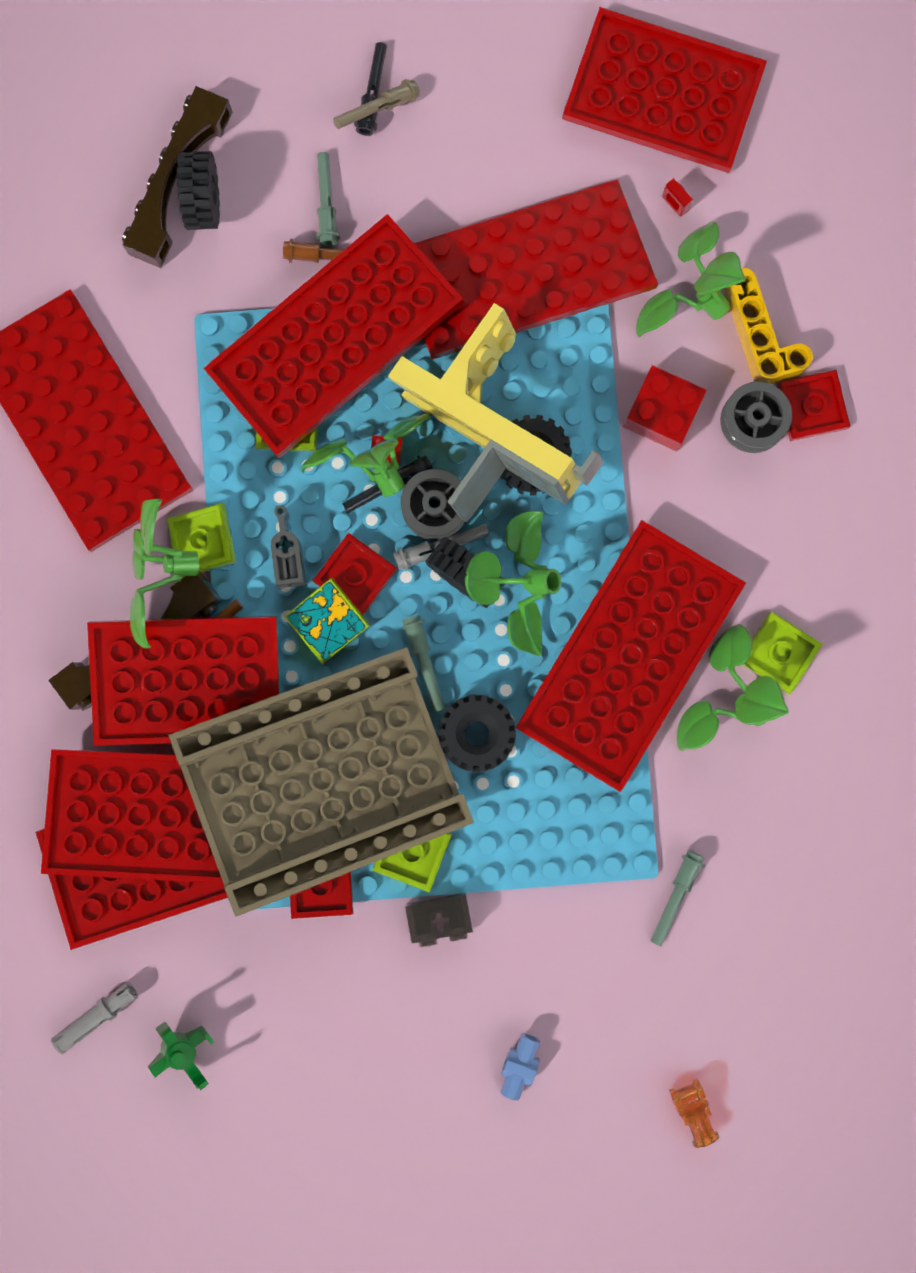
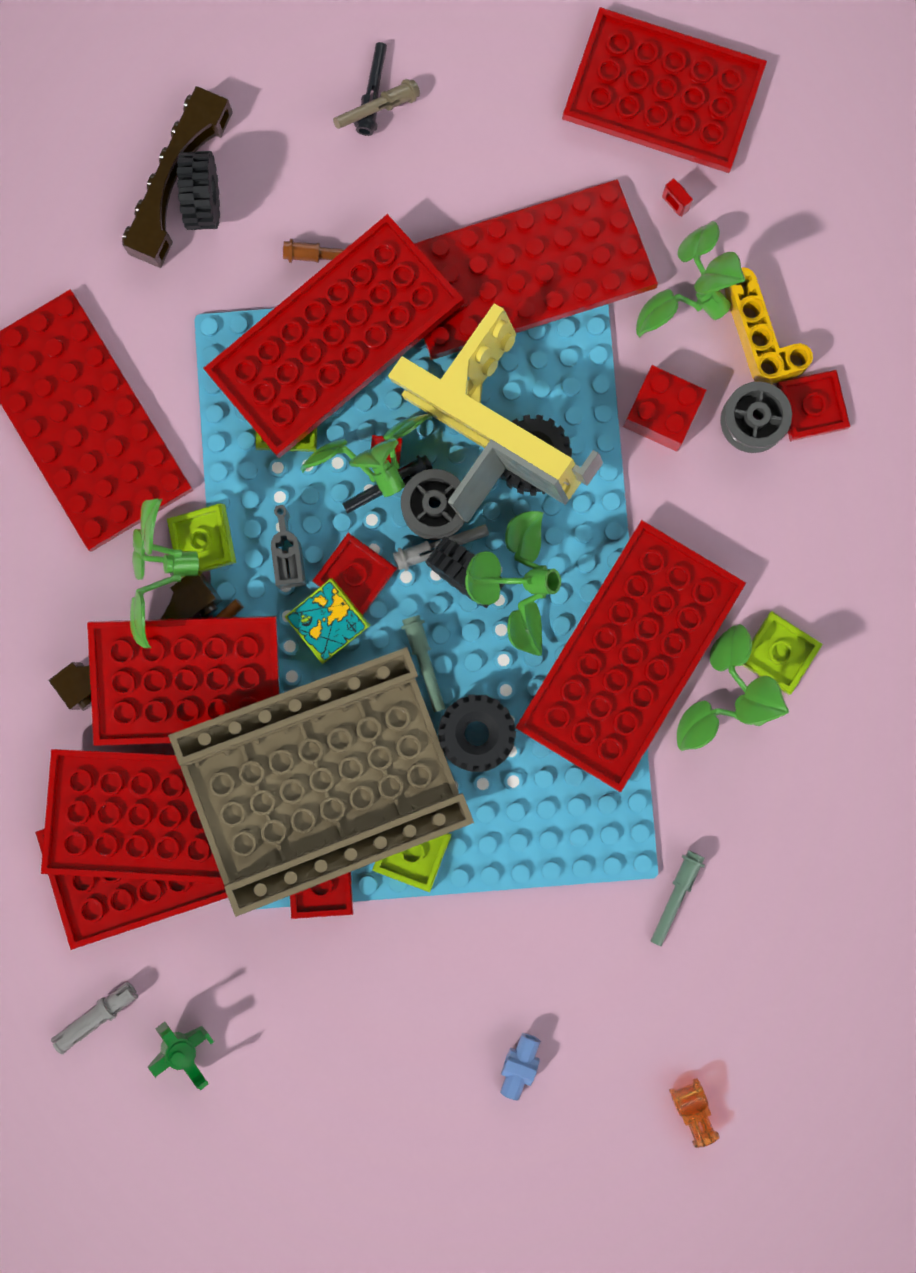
sand green pin [317,152,340,247] -> none
clear smoke brick [405,893,473,947] -> none

